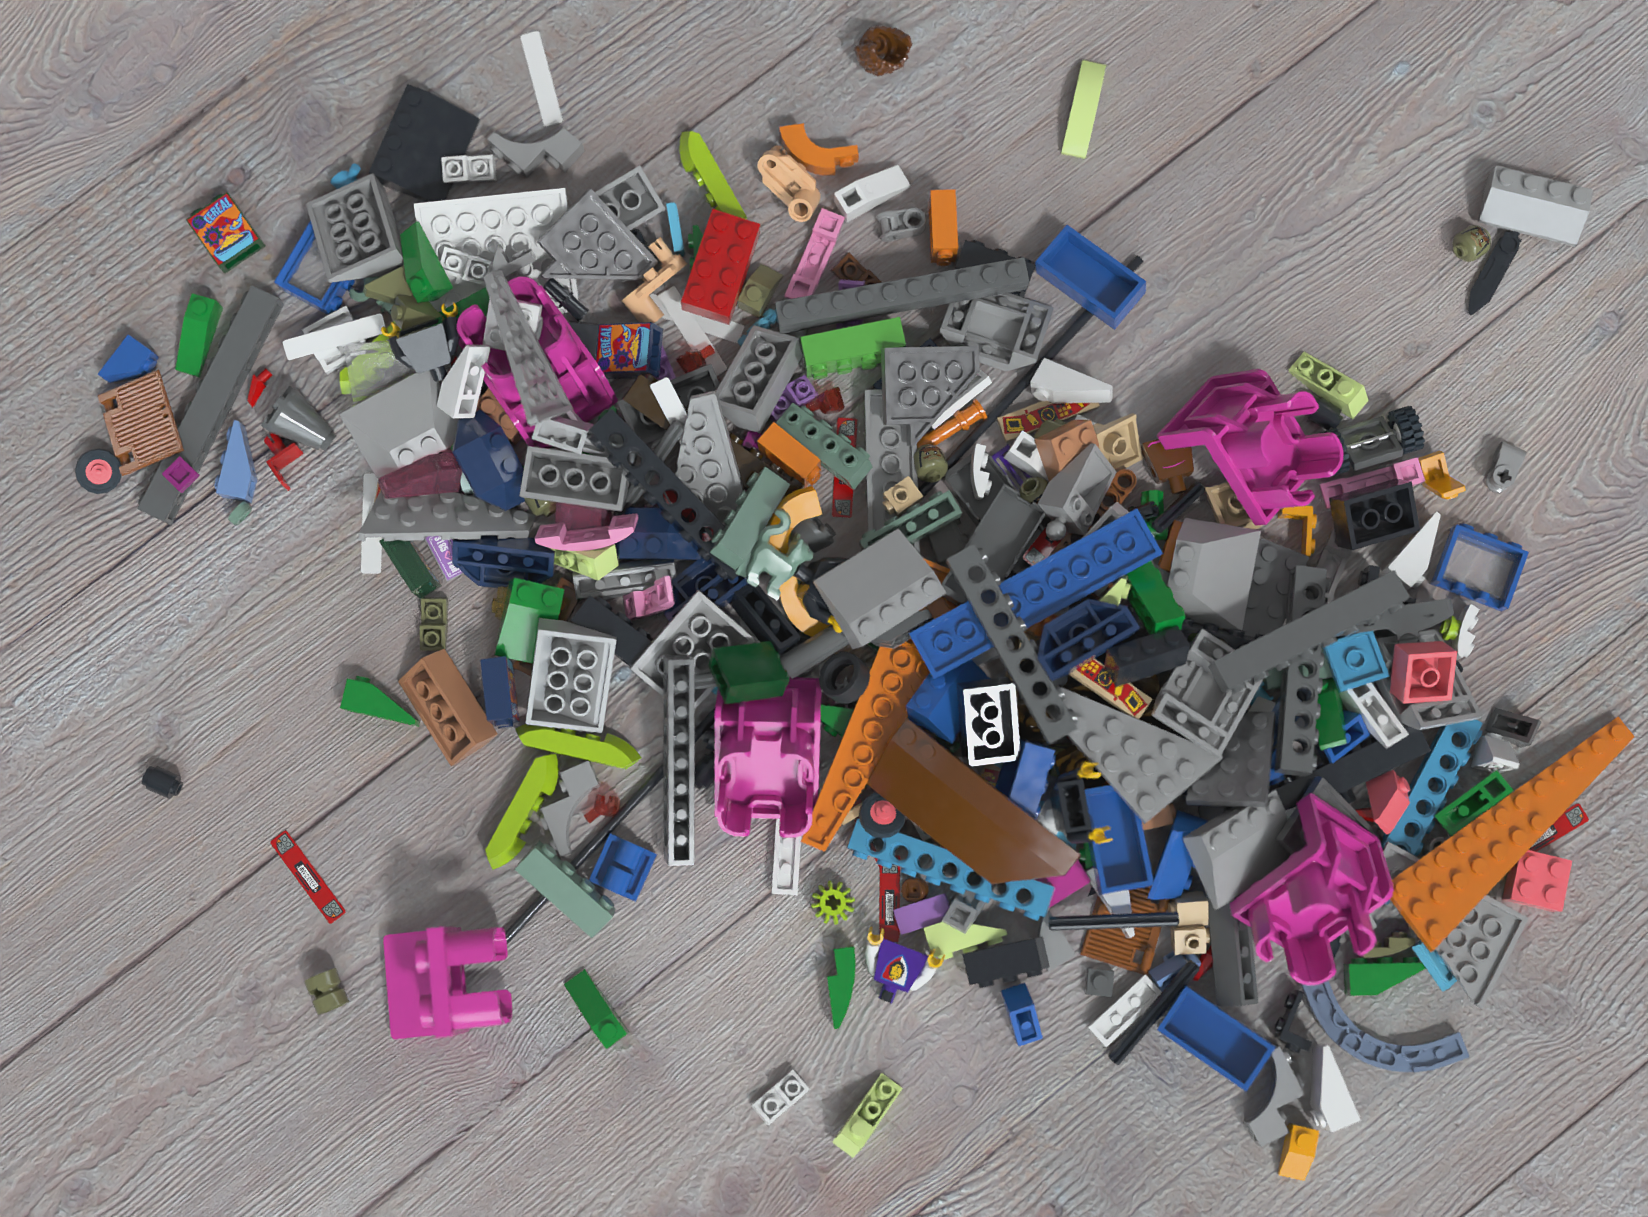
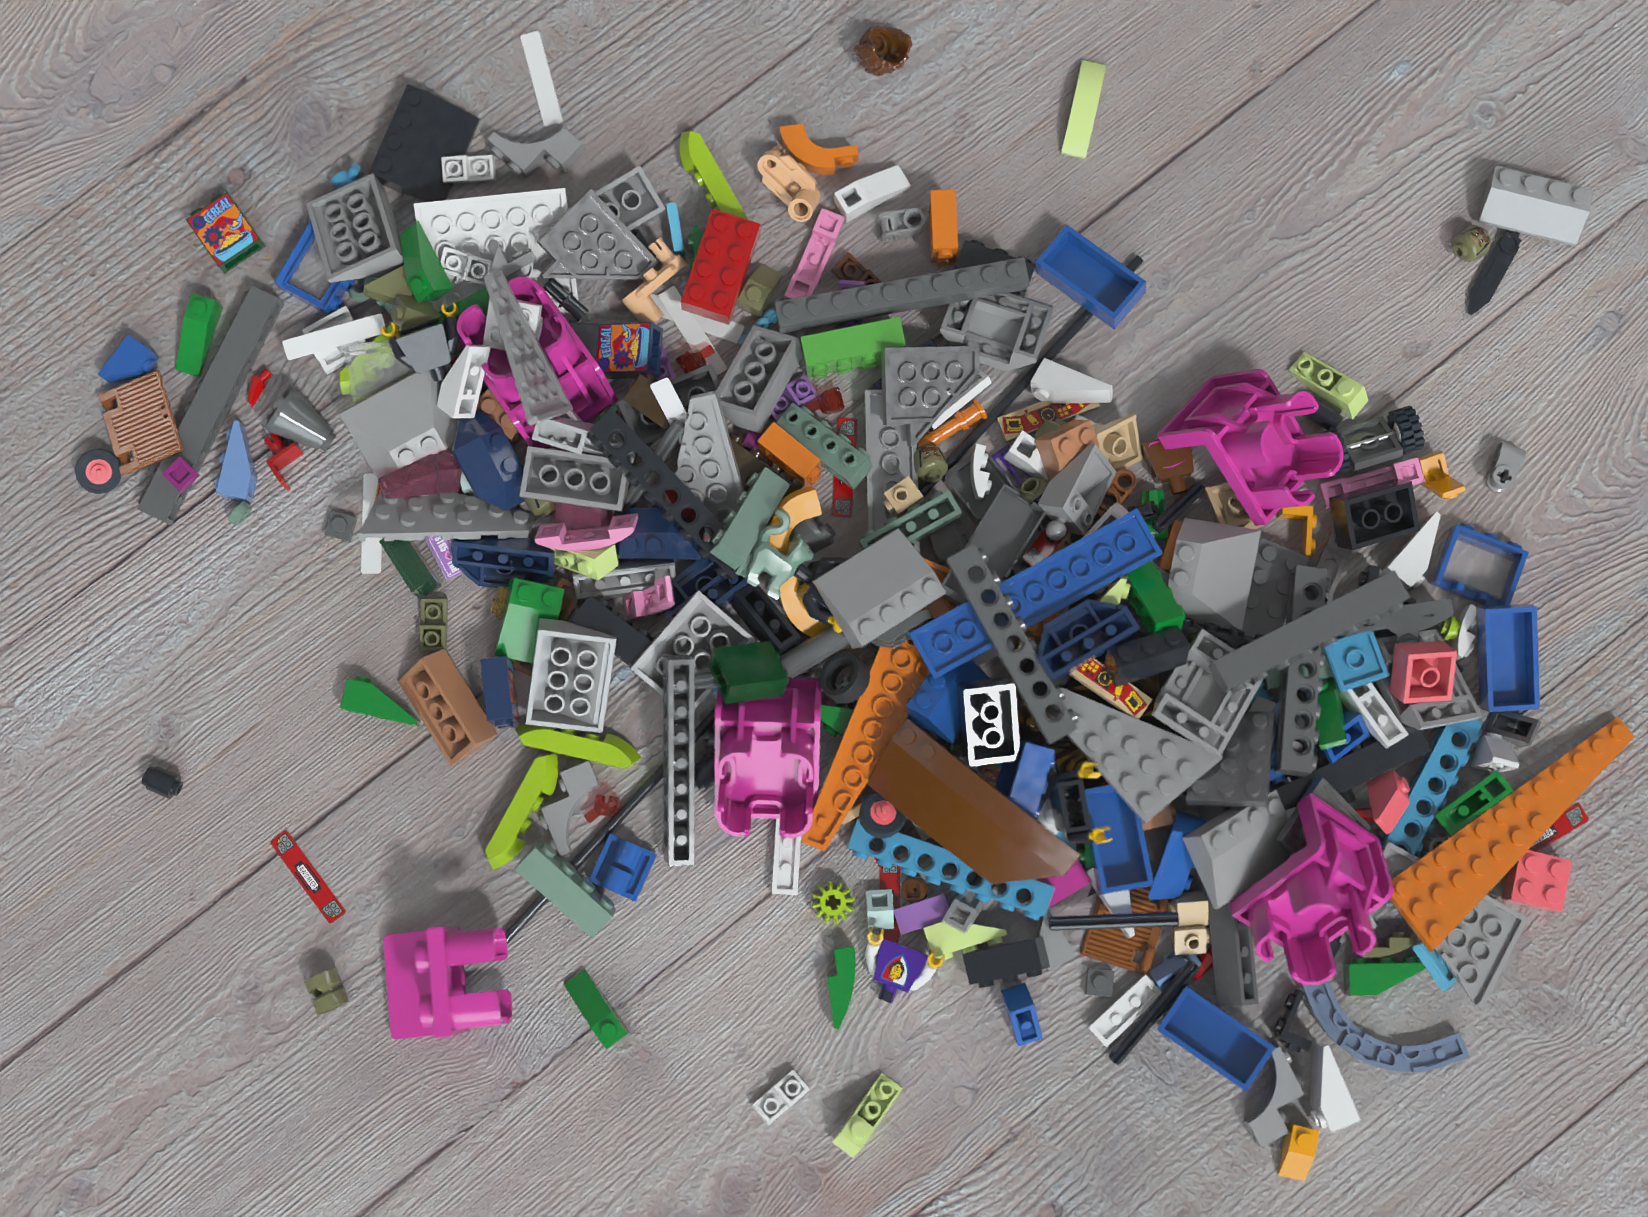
none -> dark grey plate [324,510,357,542]
none -> light aqua brick [866,889,894,930]
none -> blue piece [1476,604,1540,712]

